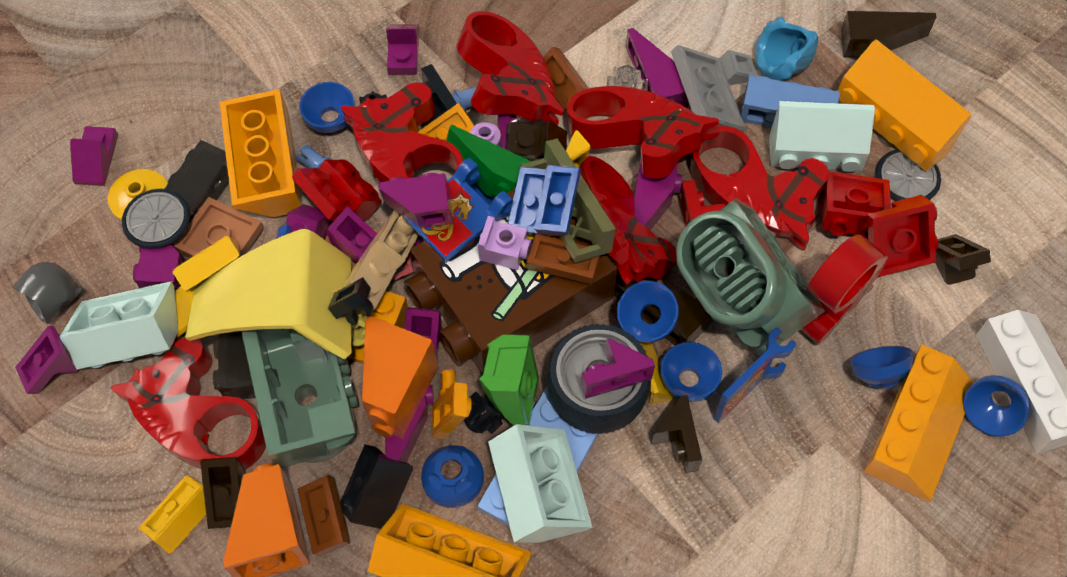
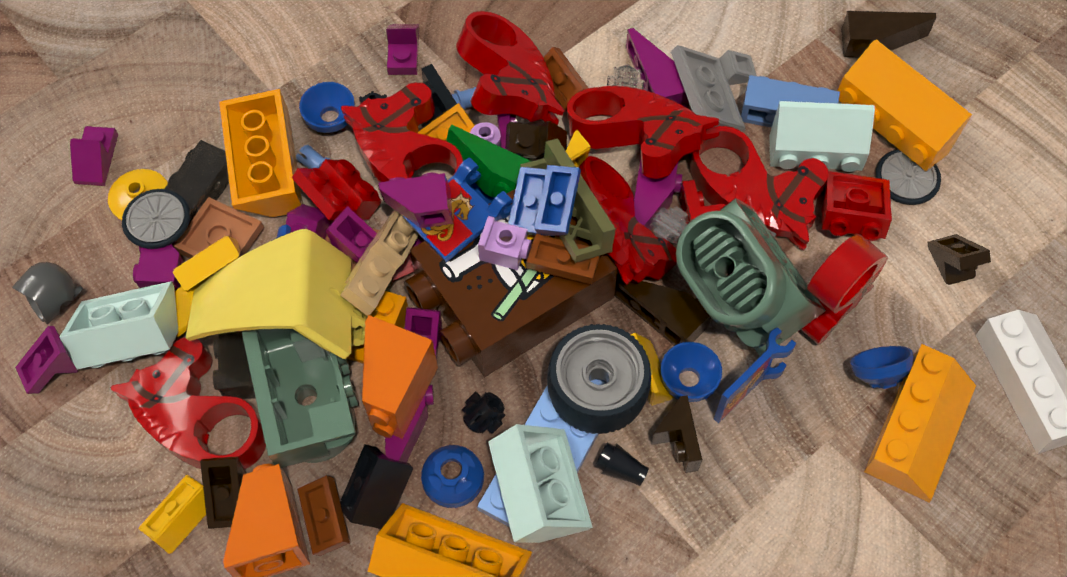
black tile [328,277,374,325] -> none
light orange plate [431,370,472,439] -> none
bright green slope [479,335,539,426] -> none
magenta slope [581,339,655,399] -> none
blue piece [617,281,679,342] -> none
dark azure hair [755,16,819,81] -> none
red plate [867,195,939,277] -> none
blue piece [963,375,1030,437] -> none
none -> black cone [595,442,649,486]
none -> clear gear [650,206,688,245]

